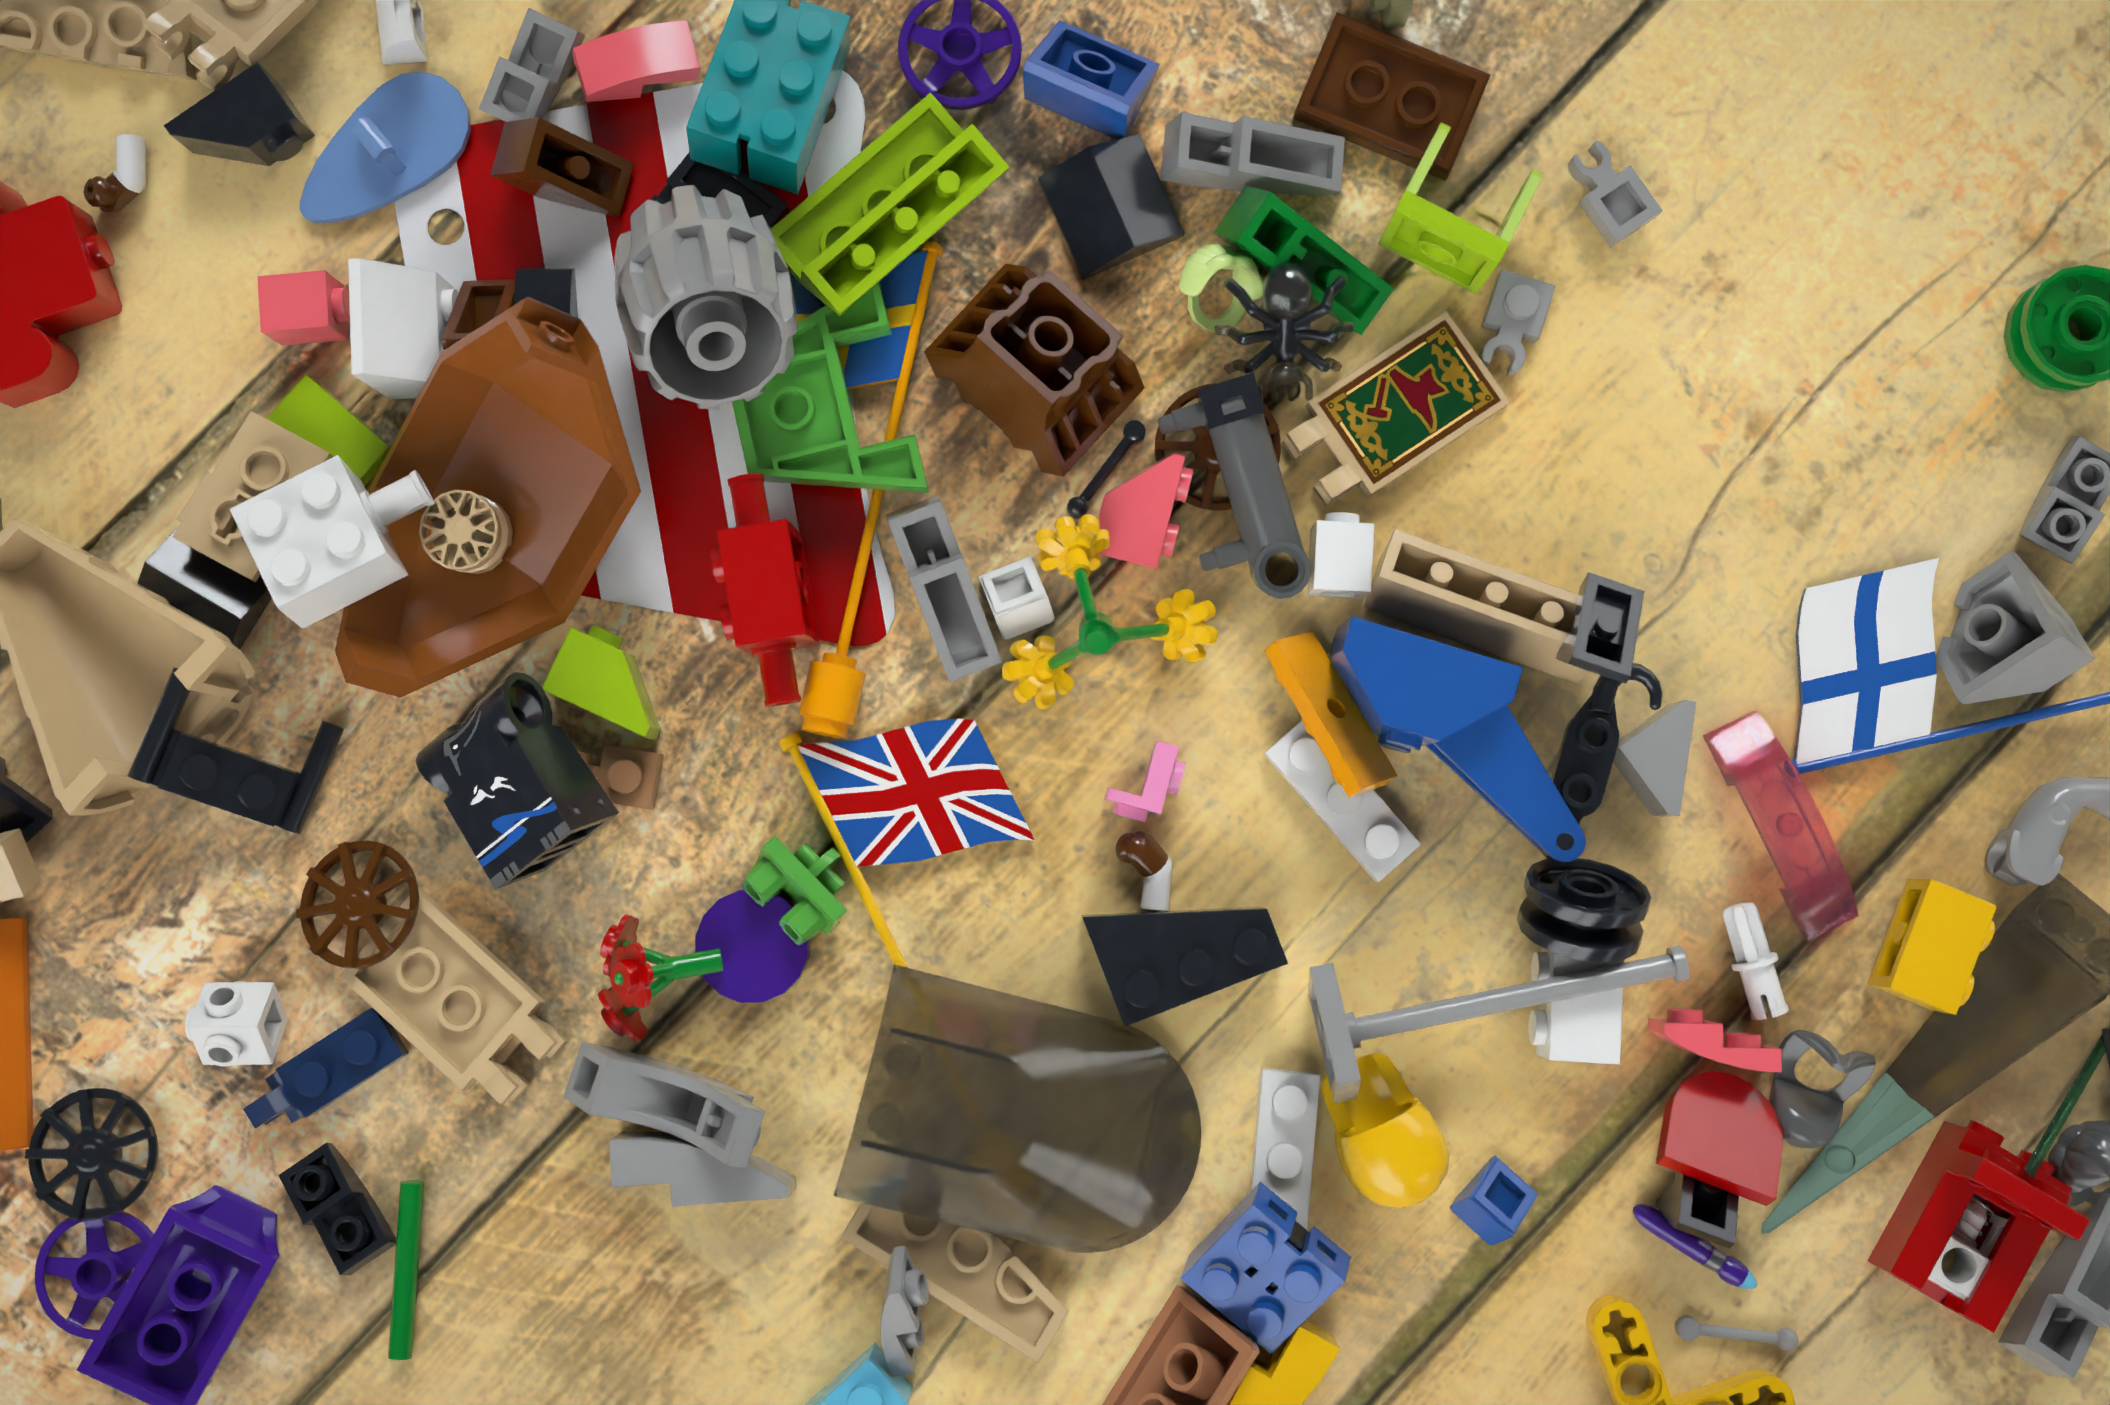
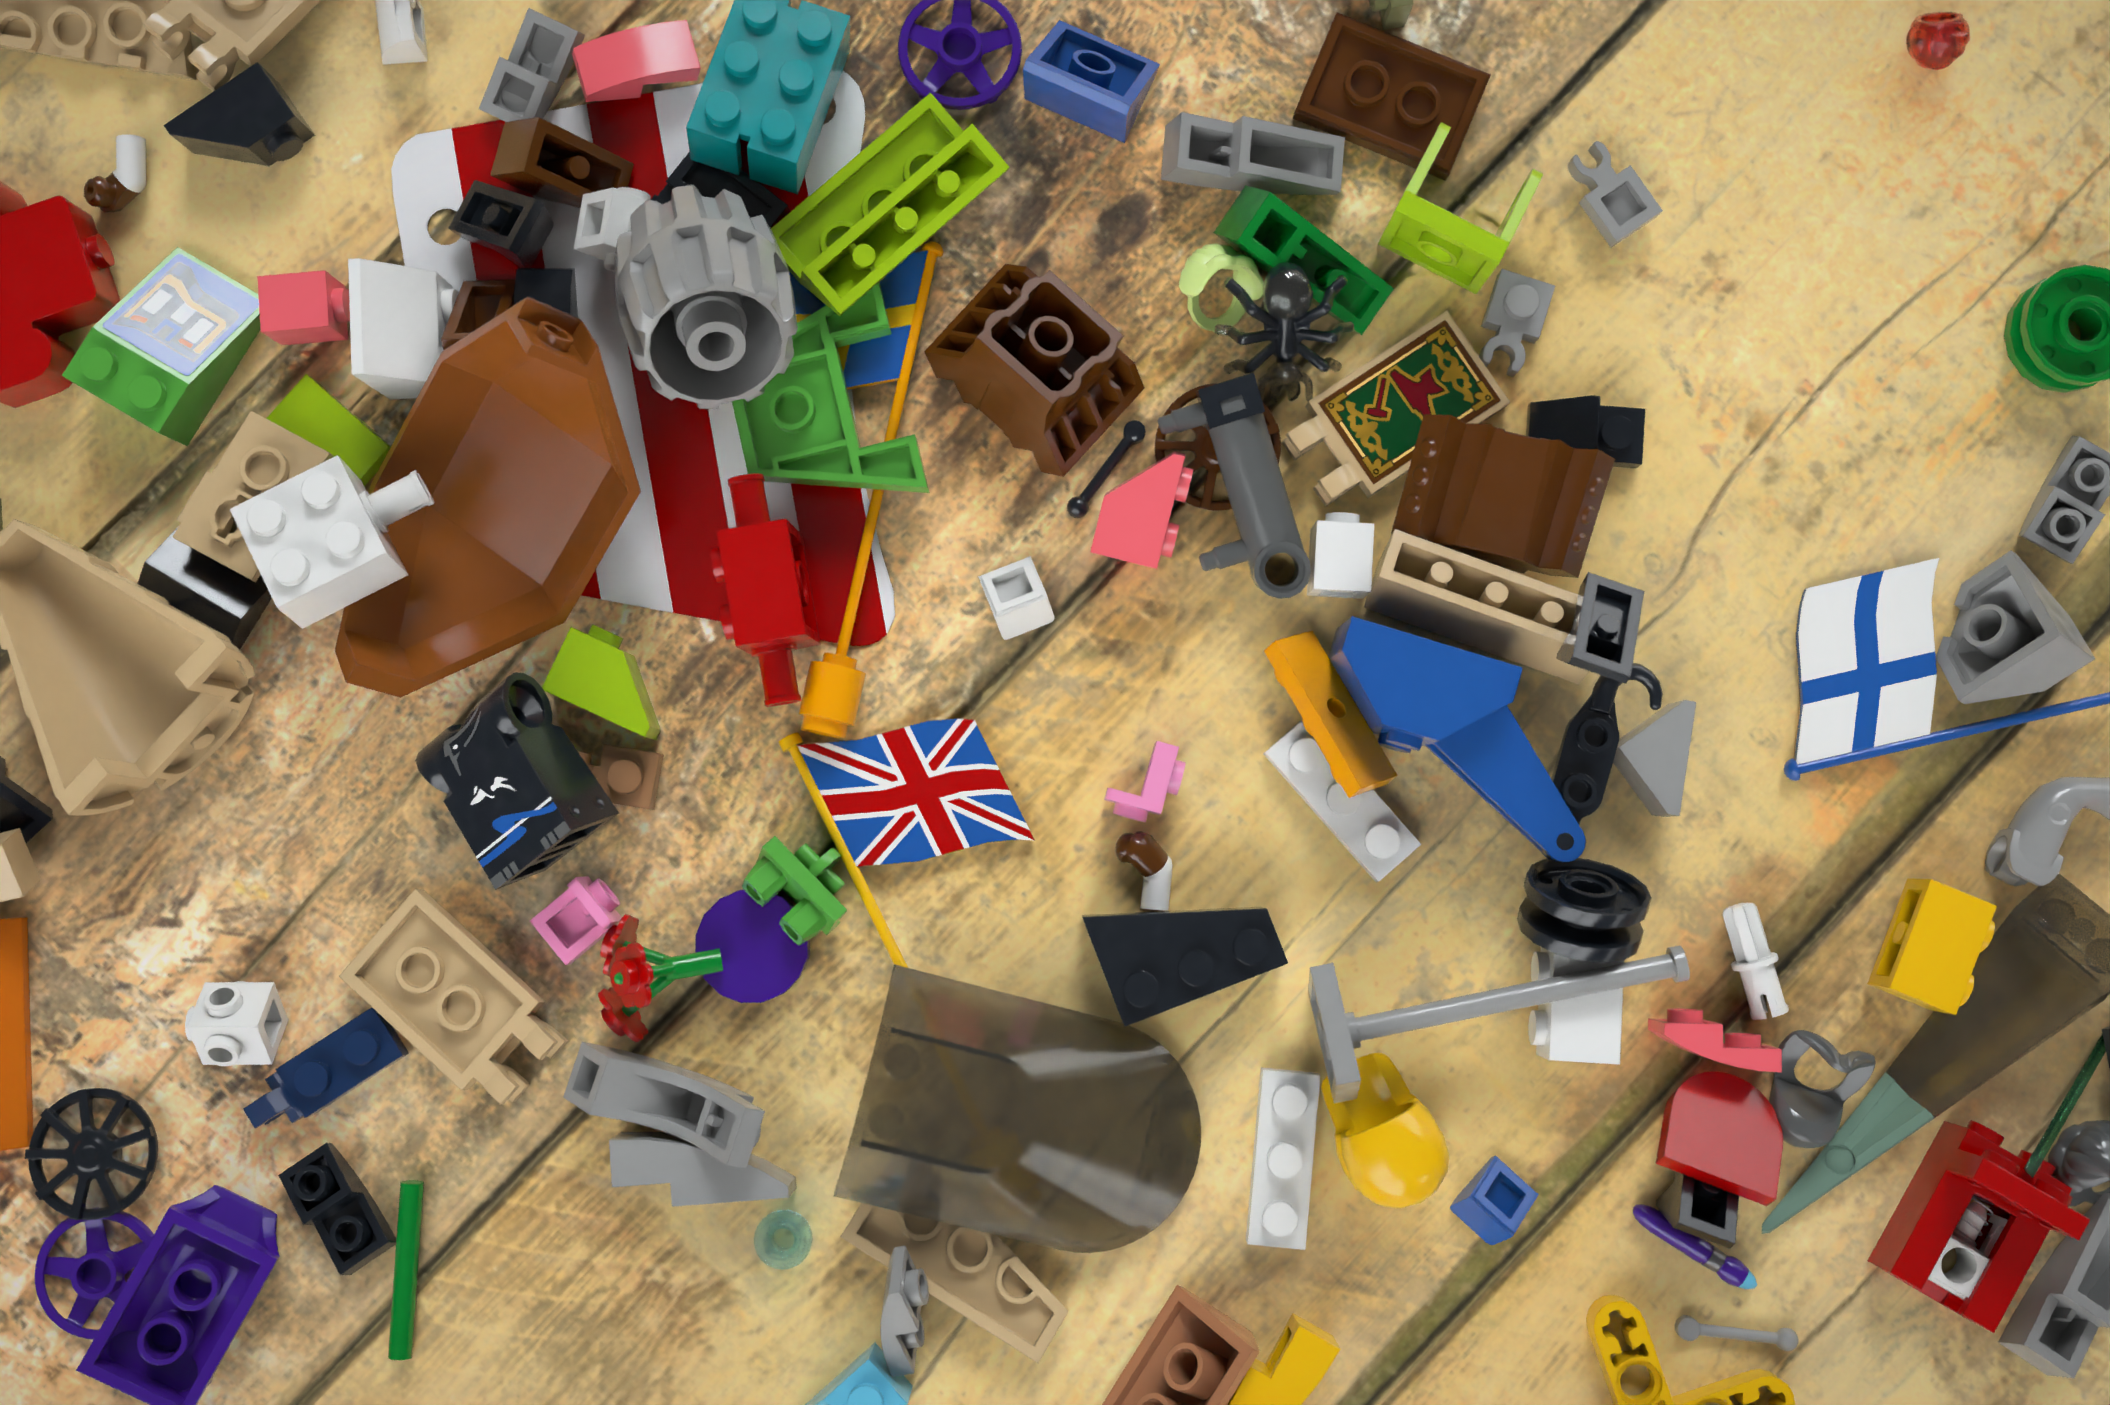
black plate [127,667,344,834] -> none
reddish brown wheel [296,840,419,969] -> none
medium blue shield [300,72,471,224] -> none
tan wheel [419,490,513,574] -> none
light grey slope [886,495,1002,682] -> none
yellow plant [1002,514,1218,710] -> none
black slope [1038,134,1185,280] -> none
piece [1180,1181,1351,1354] -> none
clear pink slope [1702,711,1859,941] -> none
none -> slope [62,247,260,446]
none -> black slope [448,180,554,268]
none -> bright pink bracket [530,876,622,965]
none -> white brick [574,187,651,272]
none -> clear light blue plate [754,1209,813,1270]
none -> reddish brown slope [1391,415,1615,578]
none -> black slope [1526,395,1645,468]
none -> clear red piece [1906,12,1970,70]

